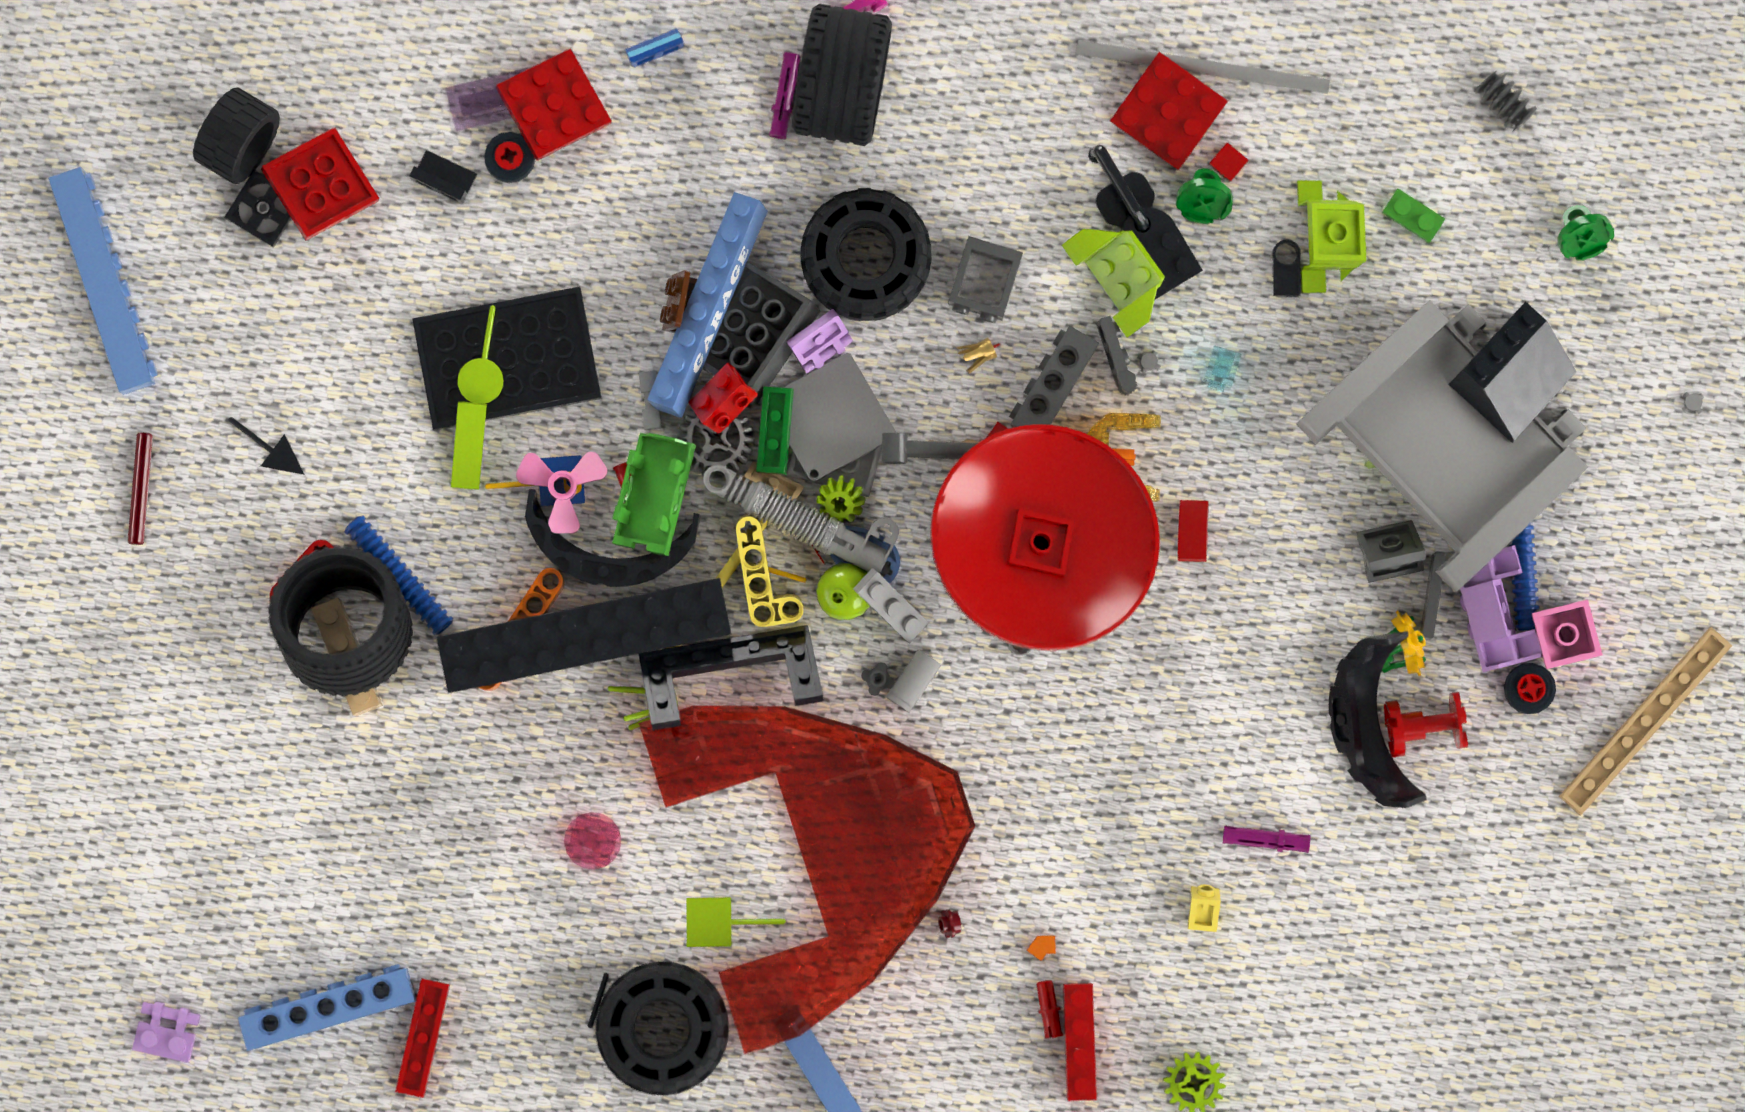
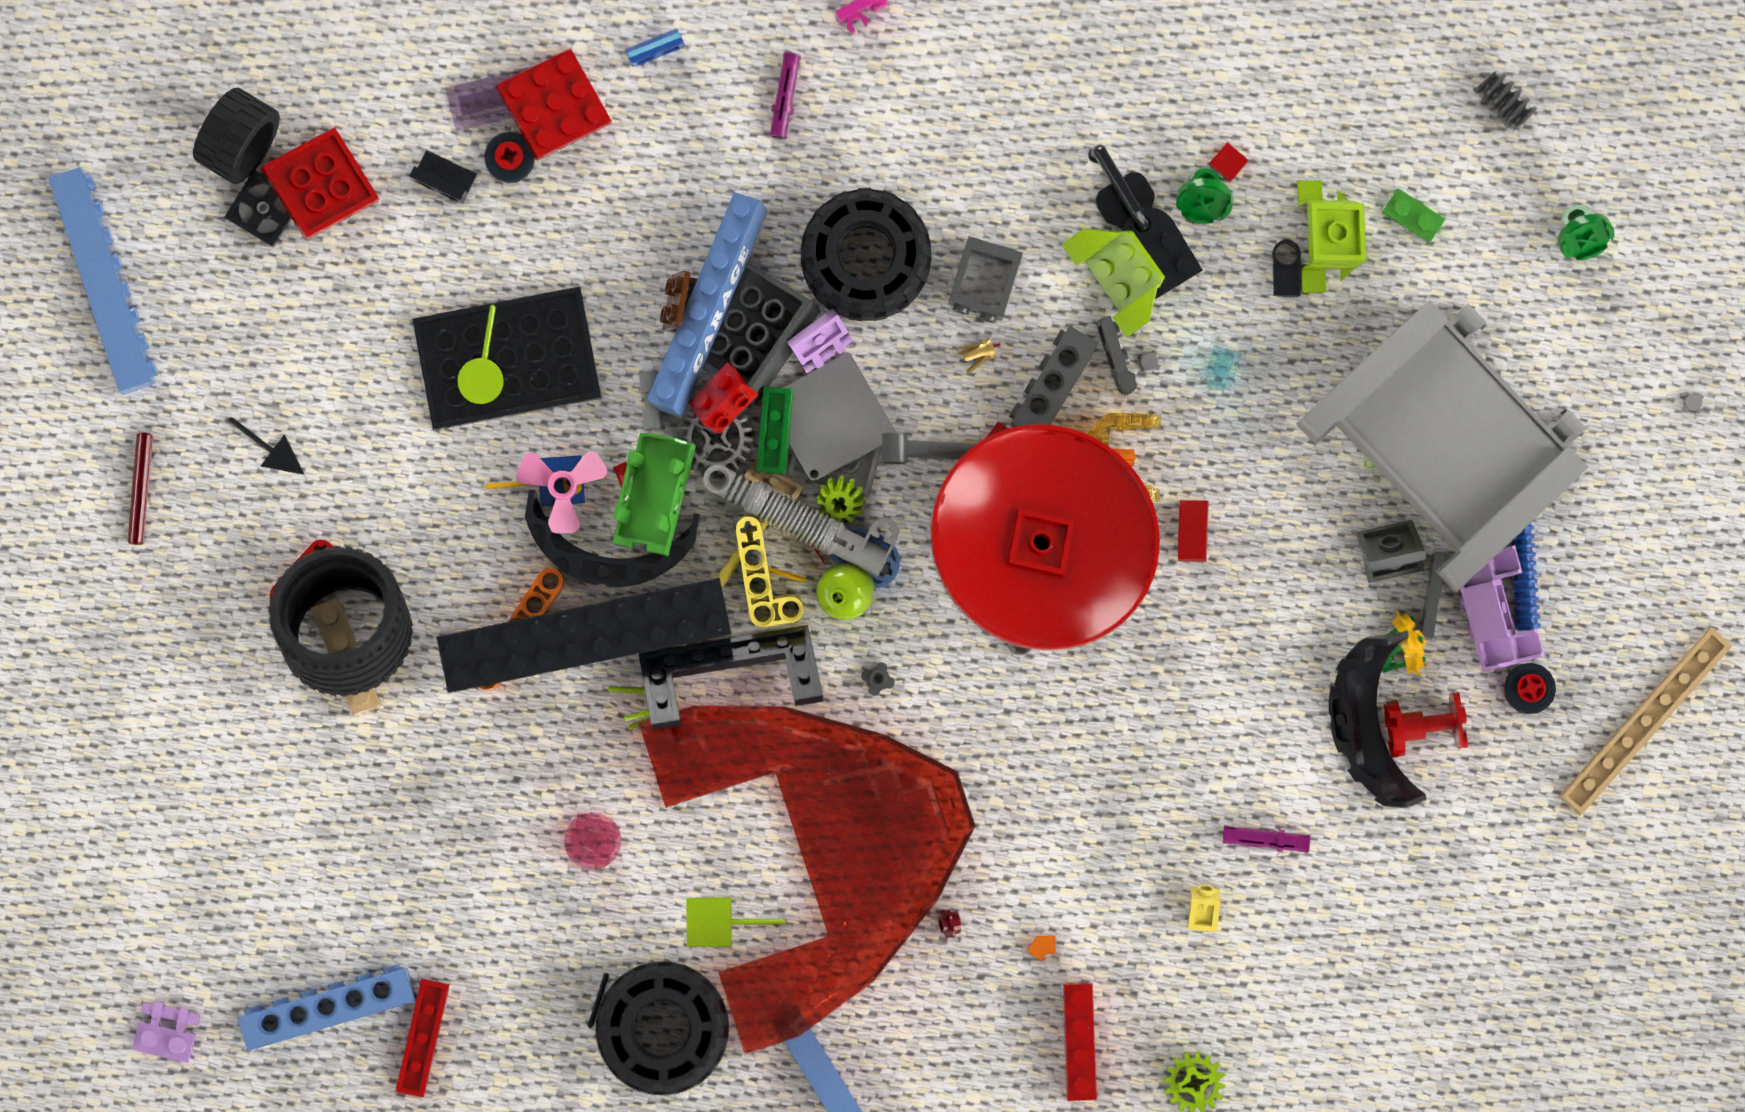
blue piece [344,516,453,635] -> none
lime tile [451,401,487,490] -> none
black tyre [792,4,892,146] -> none
light grey plate [853,568,929,644] -> none
light grey pin [886,650,941,713] -> none
red axle [1036,980,1063,1039] -> none
light grey piece [1076,40,1330,94] -> none
red plate [1109,51,1228,171] -> none
slope [1448,301,1577,443] -> none
bright pink slope [1532,599,1602,669] -> none

